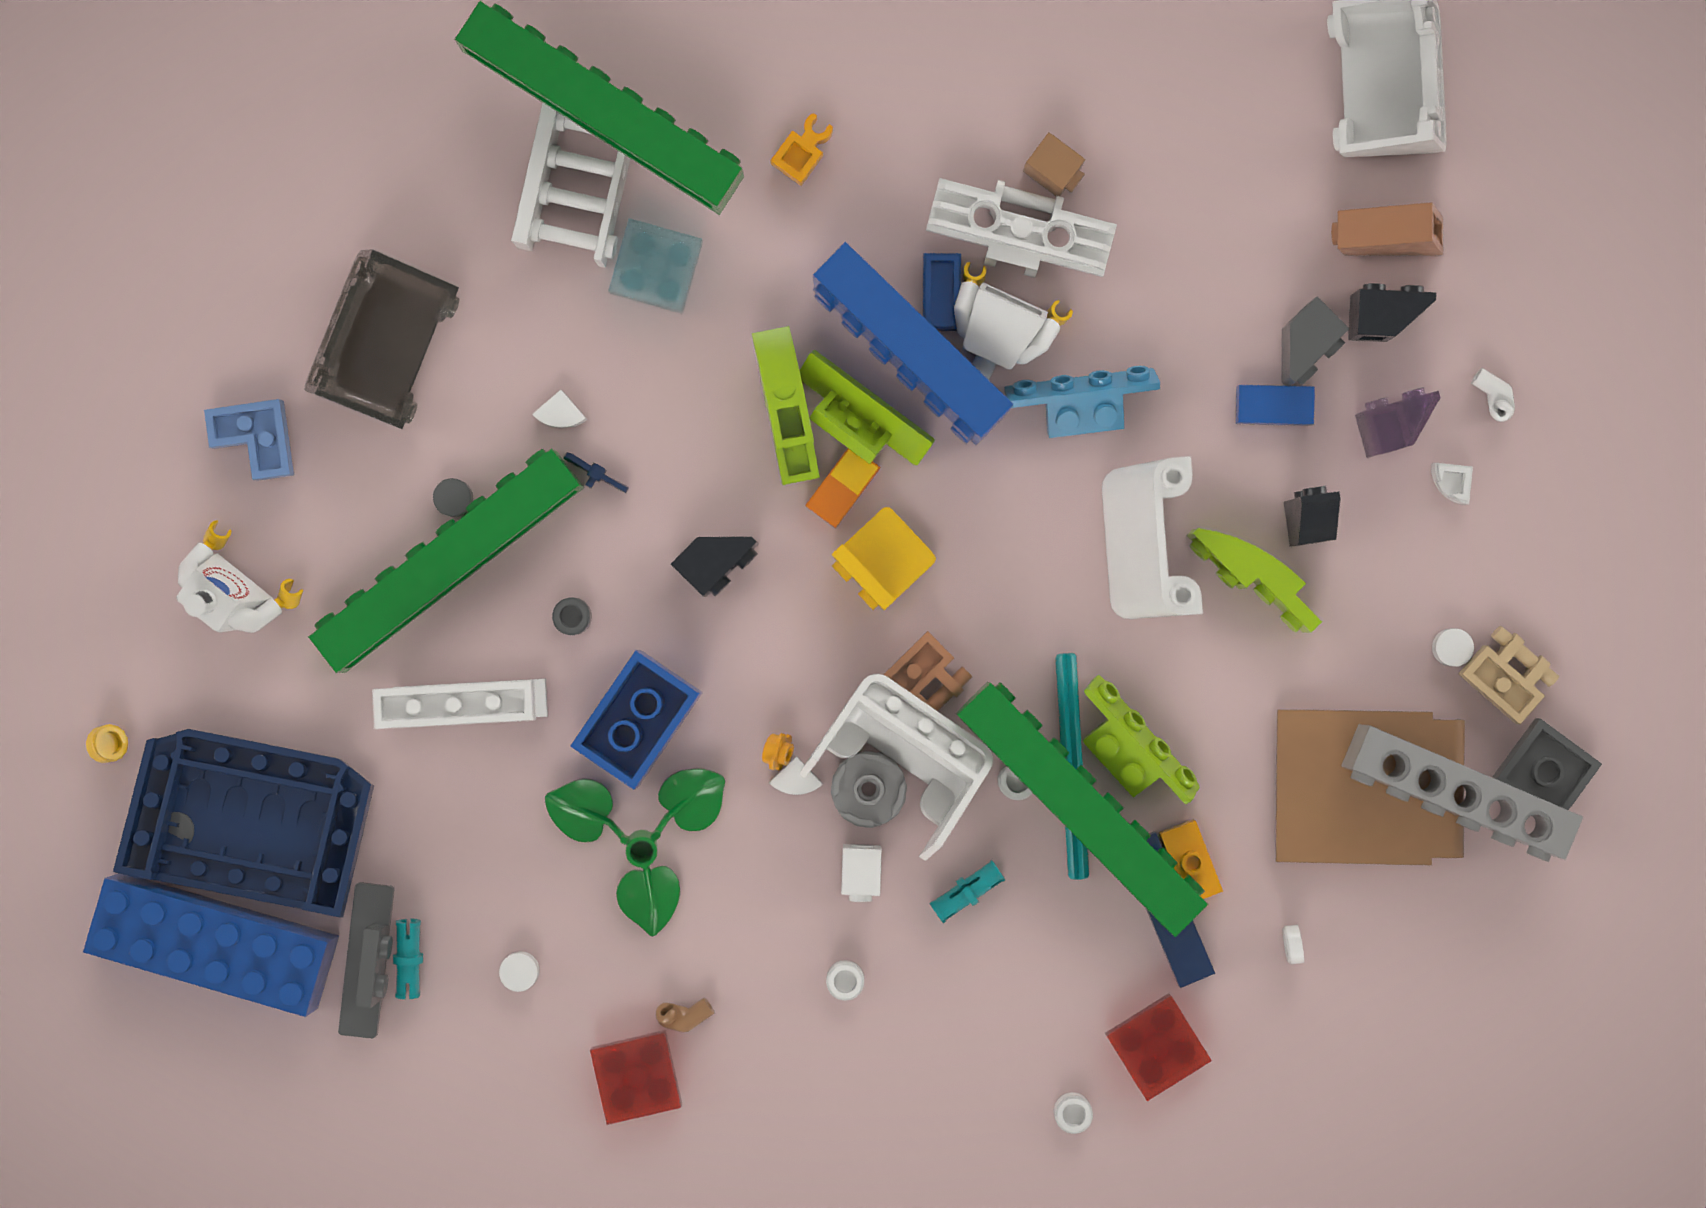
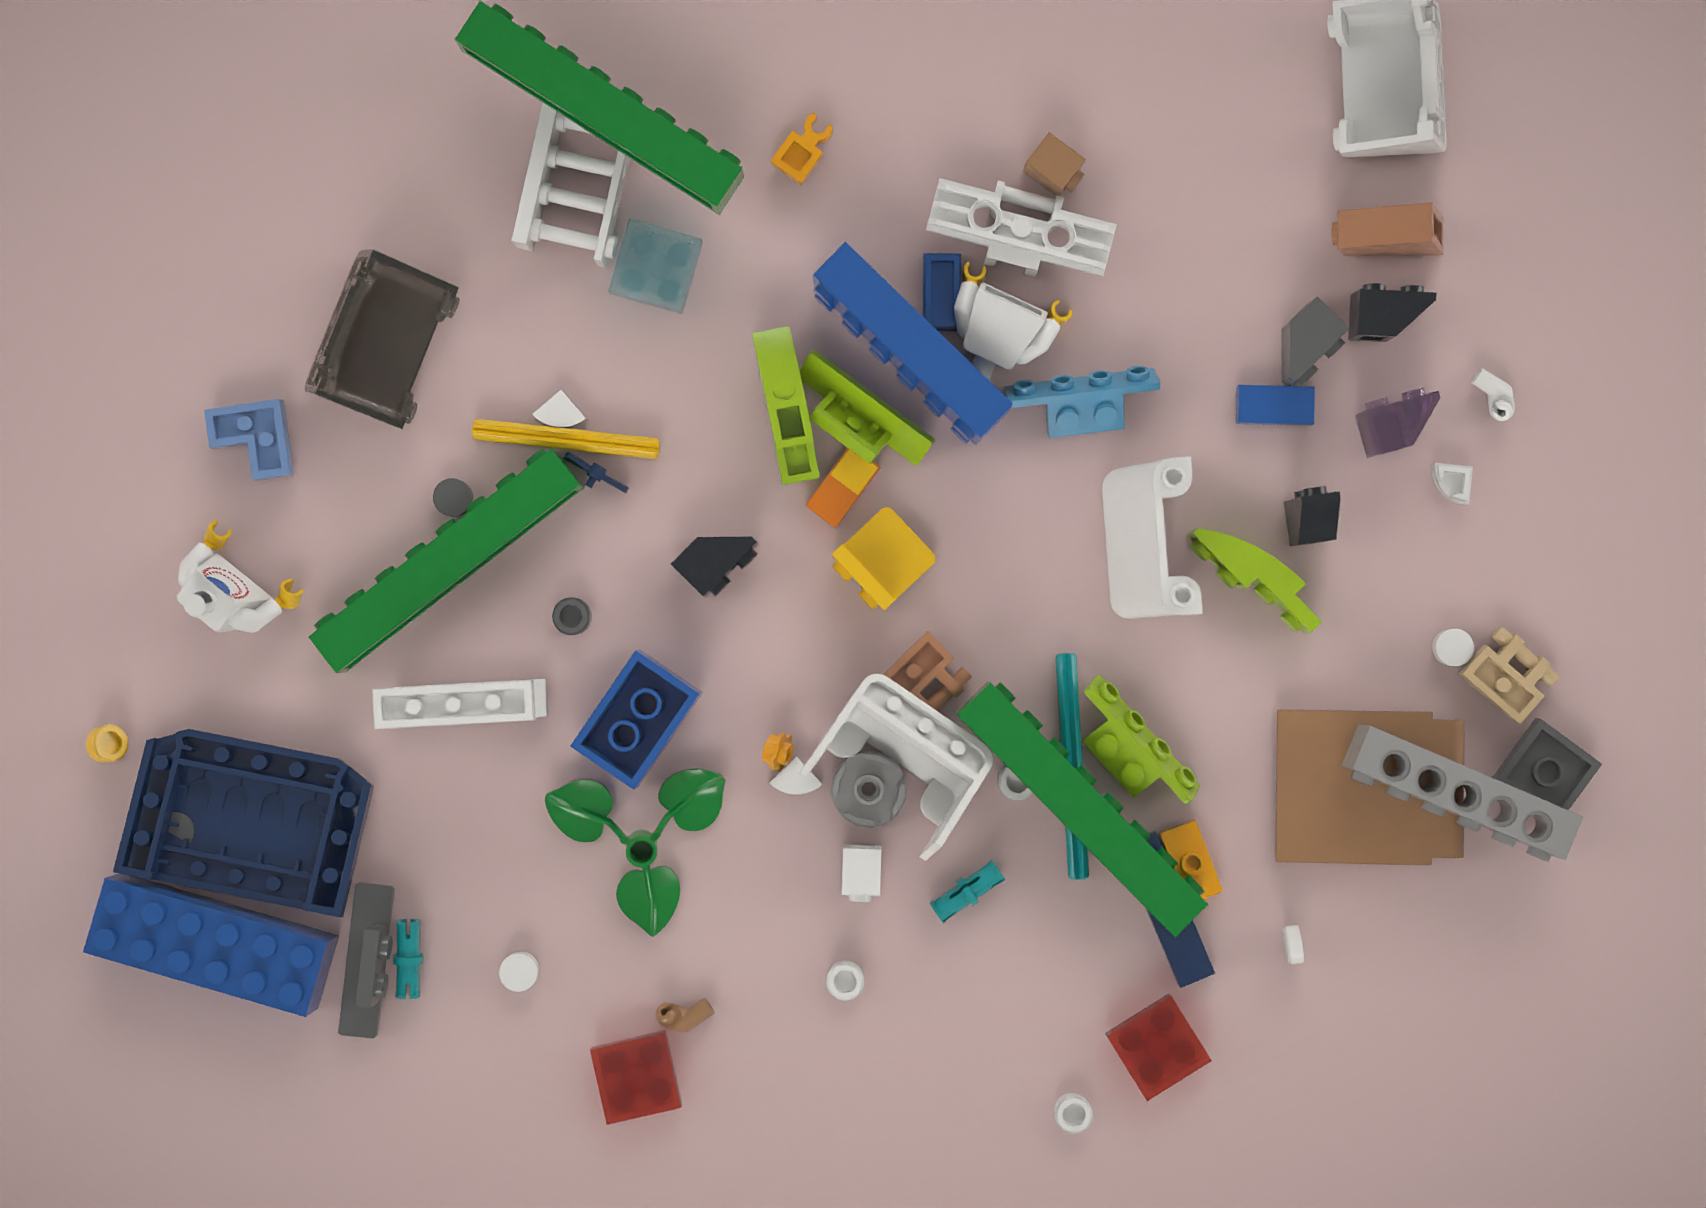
none -> yellow axle [472,419,660,459]

